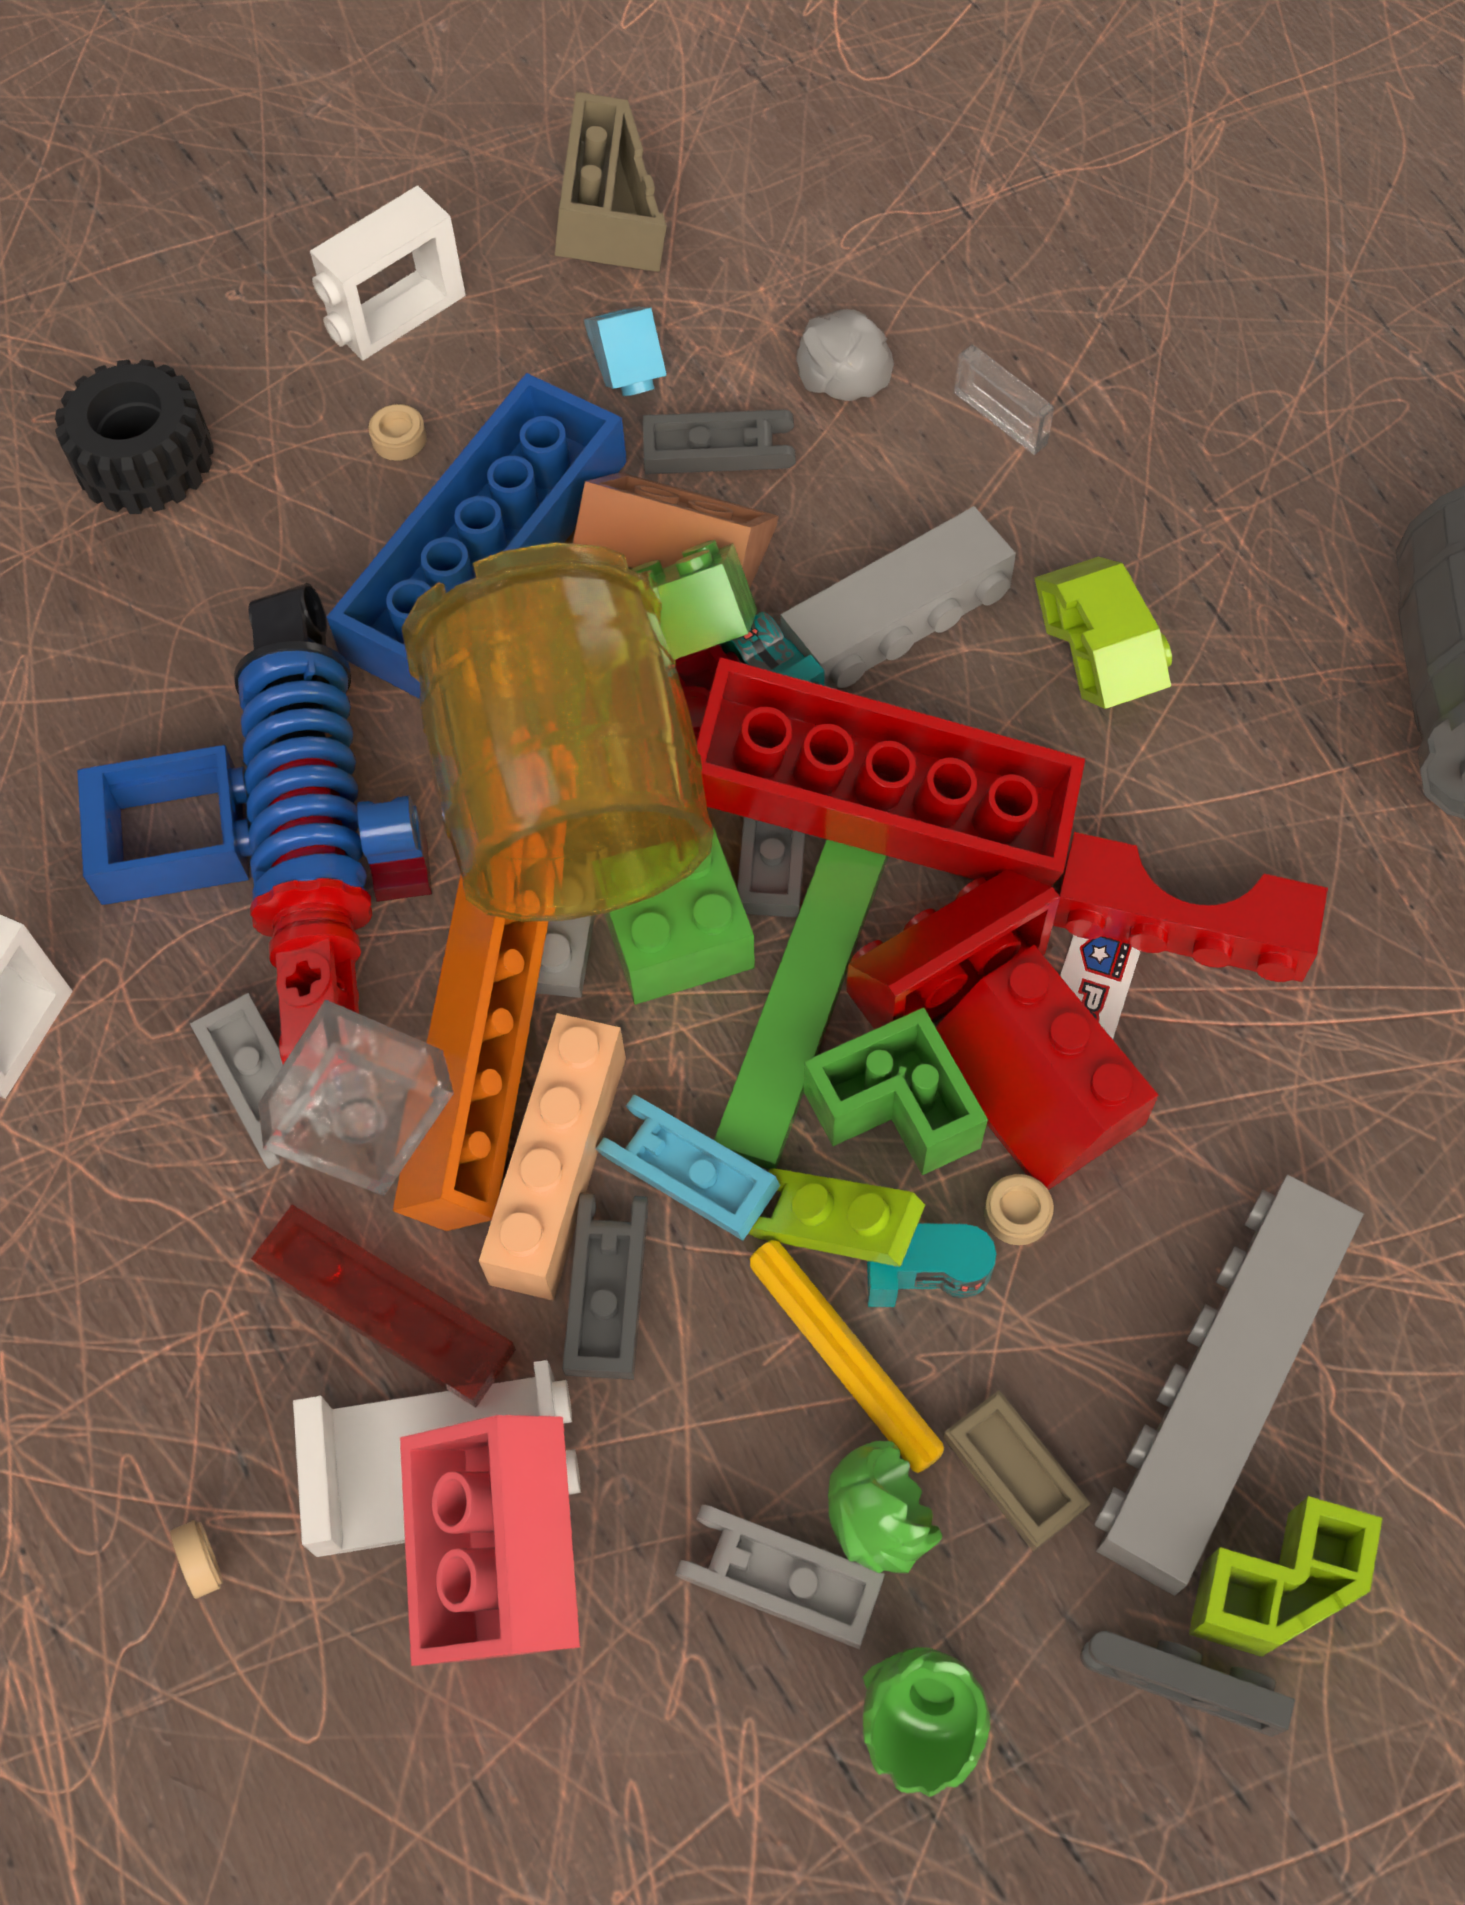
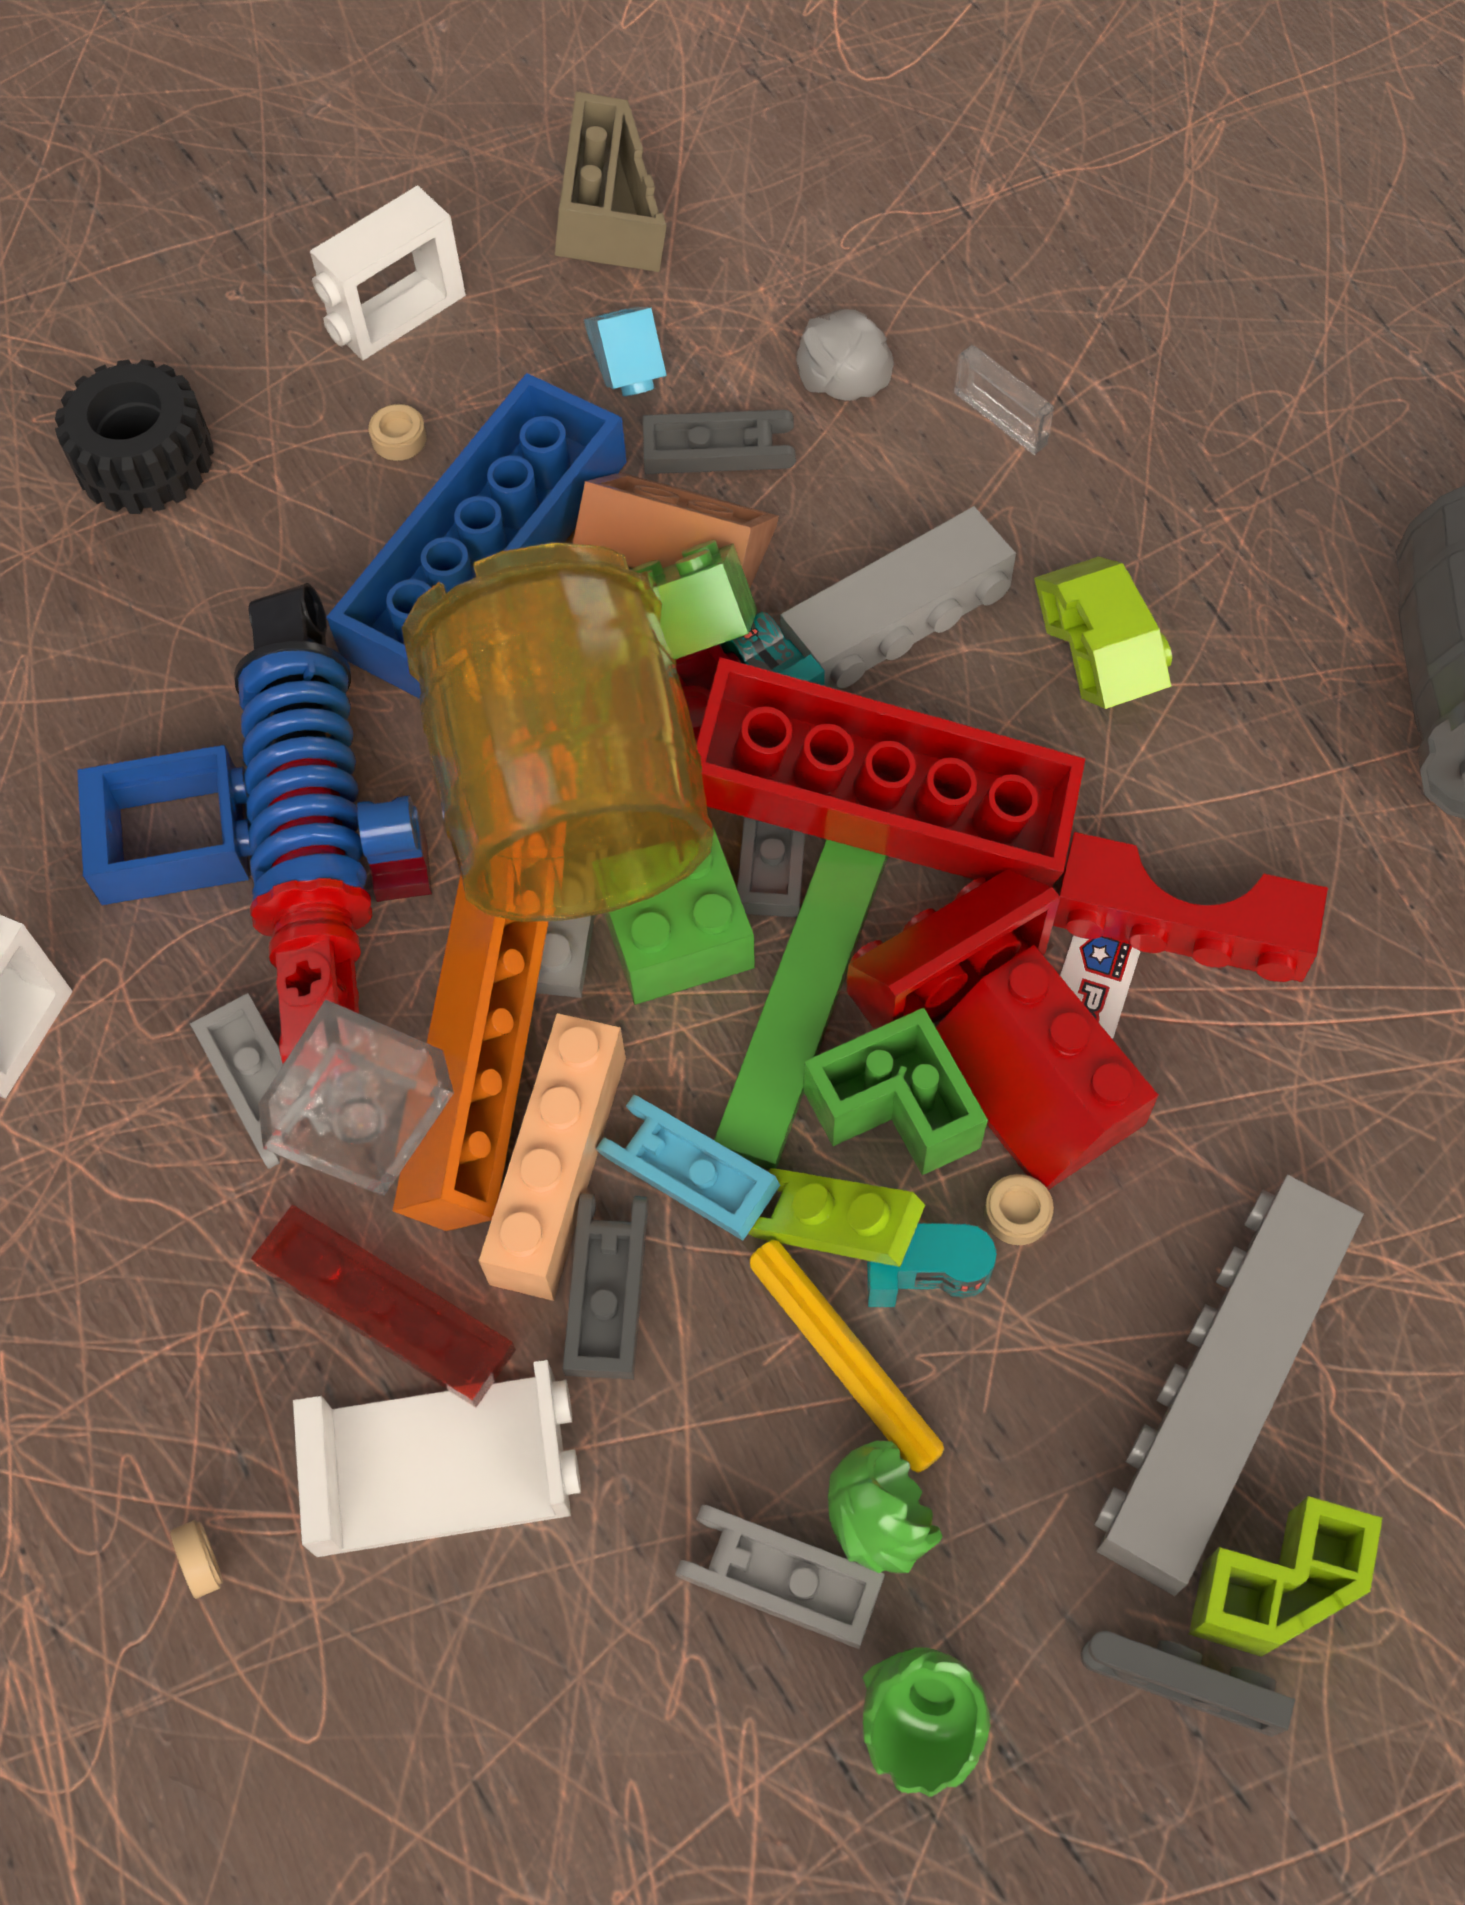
coral brick [400,1415,580,1666] -> none
dark tan tile [943,1390,1091,1552] -> none

